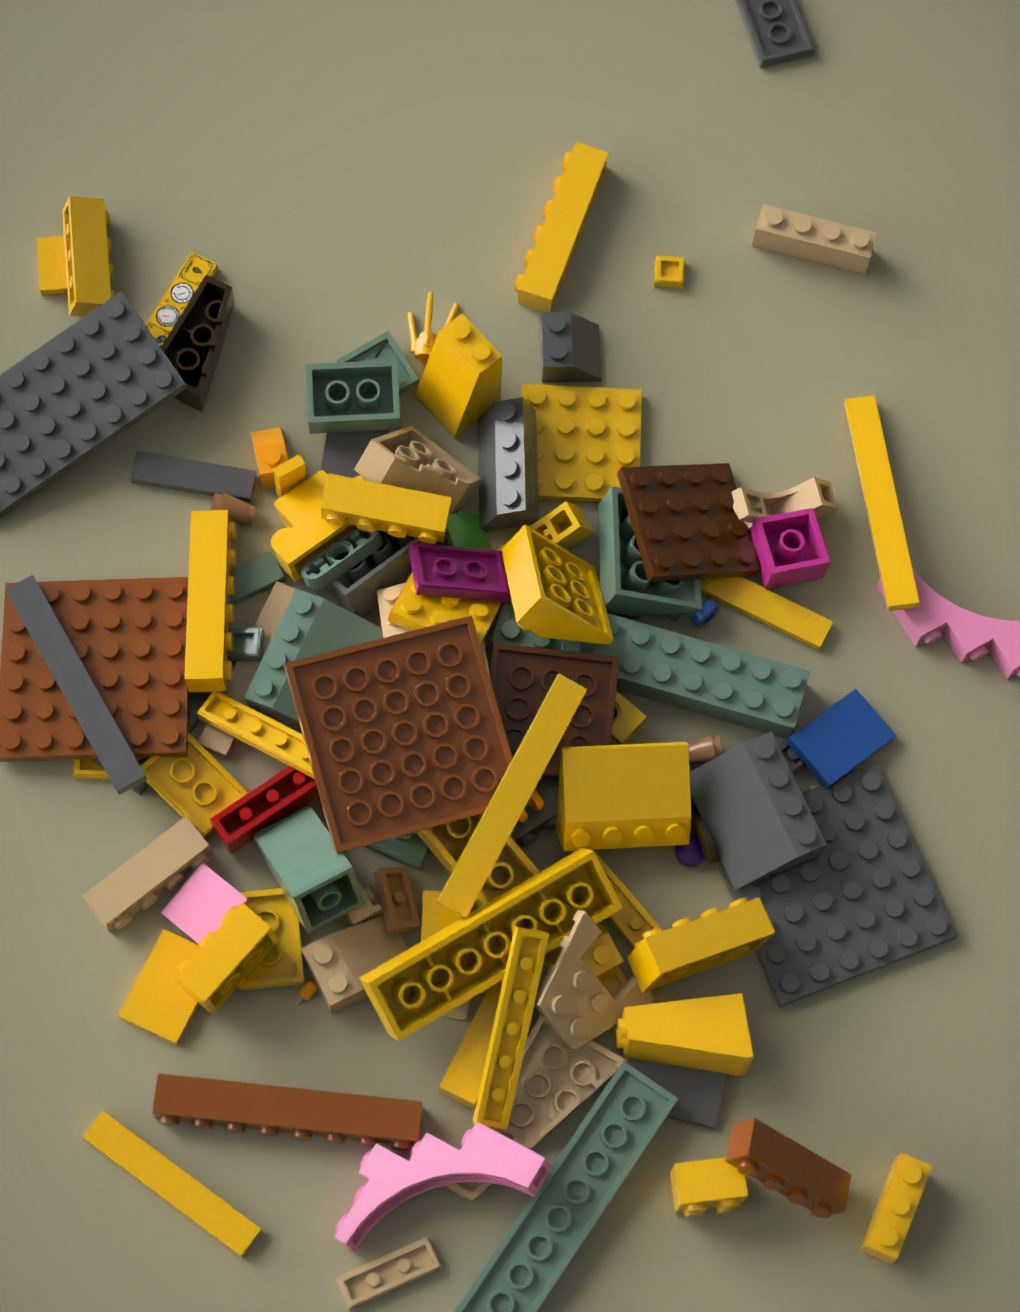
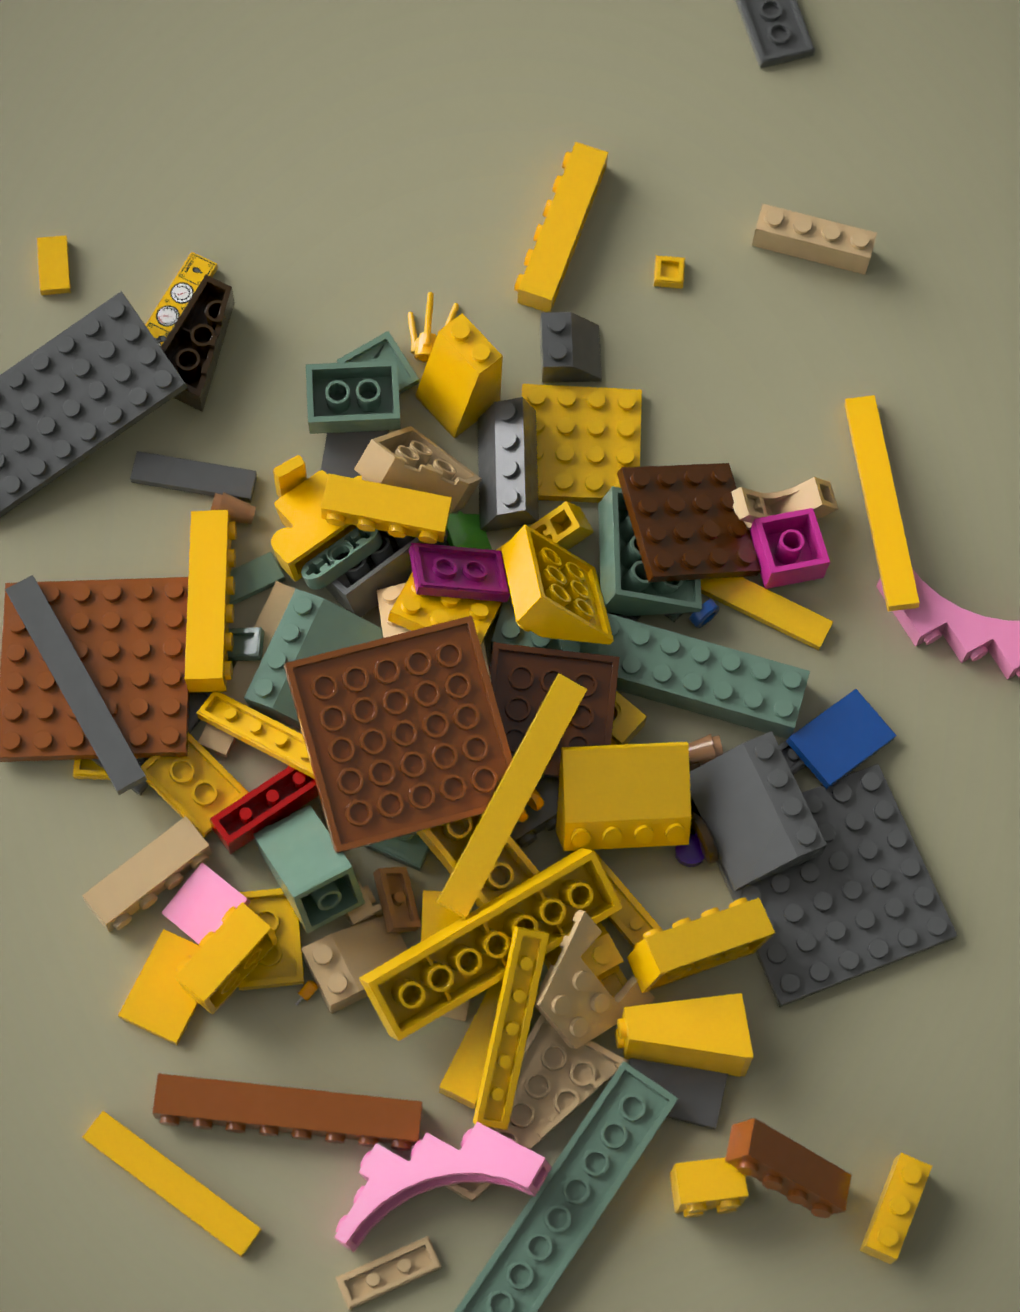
yellow brick [62,196,115,317] -> none
light orange slope [250,427,288,489] -> none

